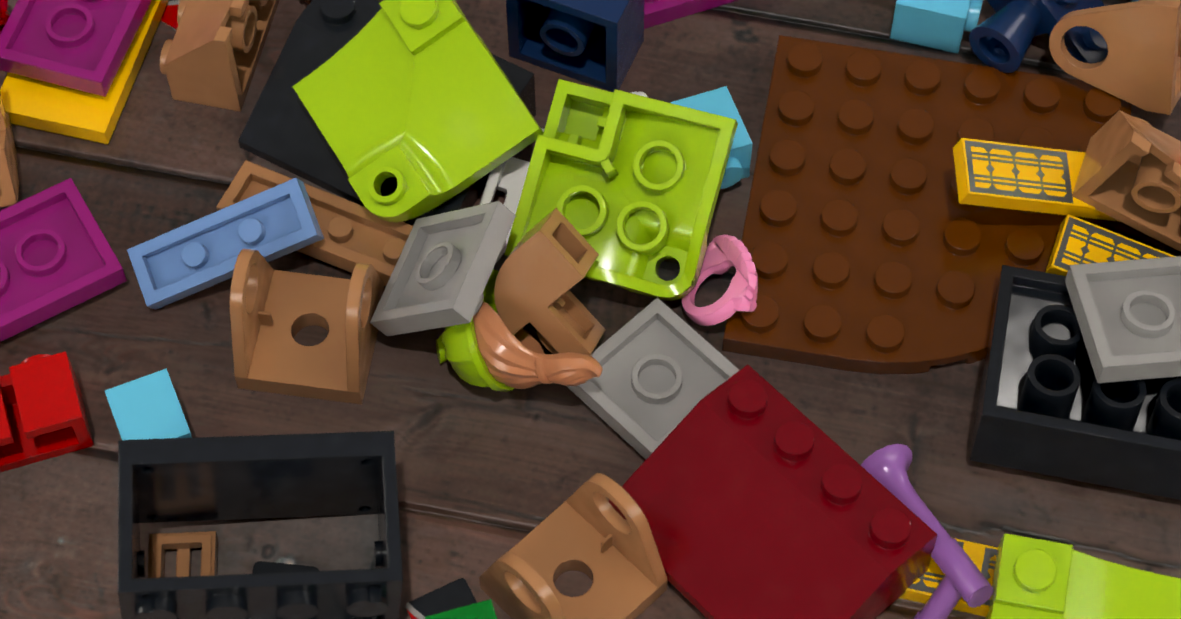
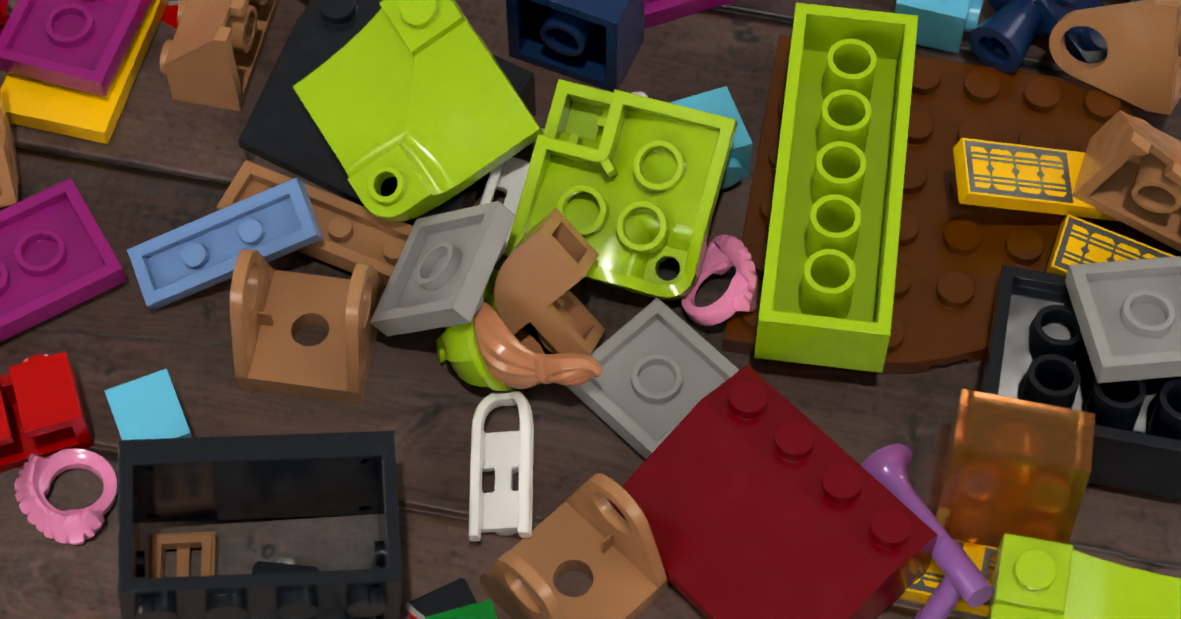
none -> bright pink piece [14,448,117,545]
none -> white piece [468,391,534,541]
none -> lime brick [754,2,918,373]
none -> clear orange brick [934,388,1095,548]

